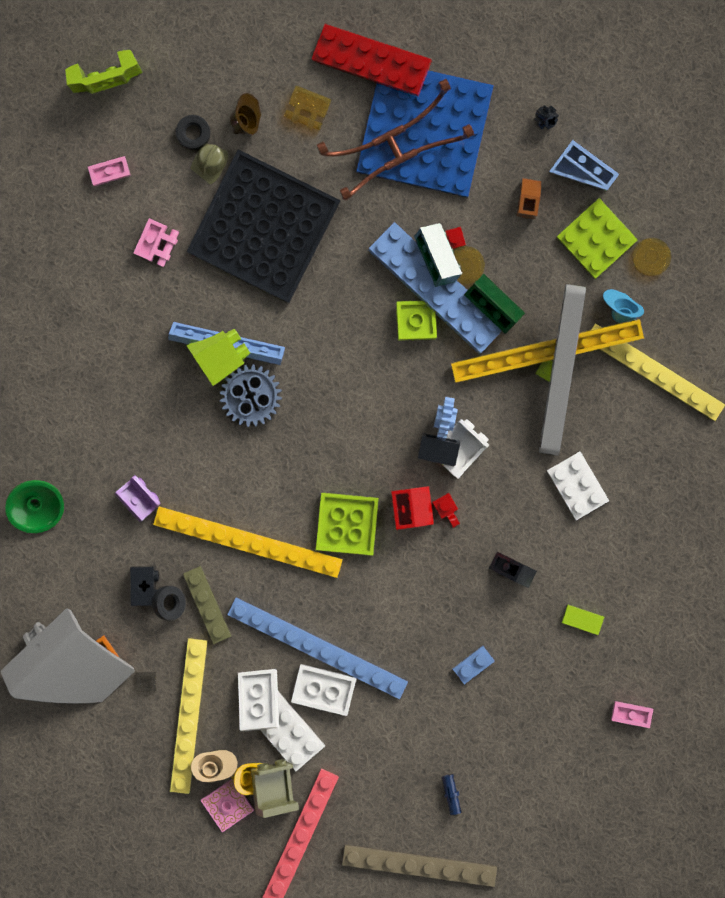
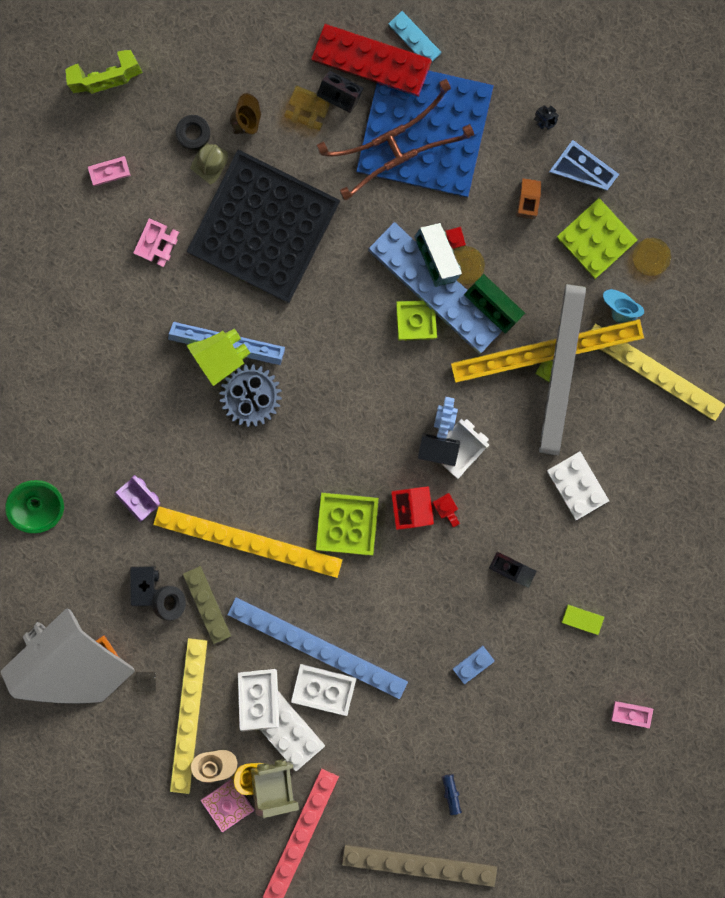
none -> black brick [316,71,364,113]
none -> medium azure plate [388,11,441,62]

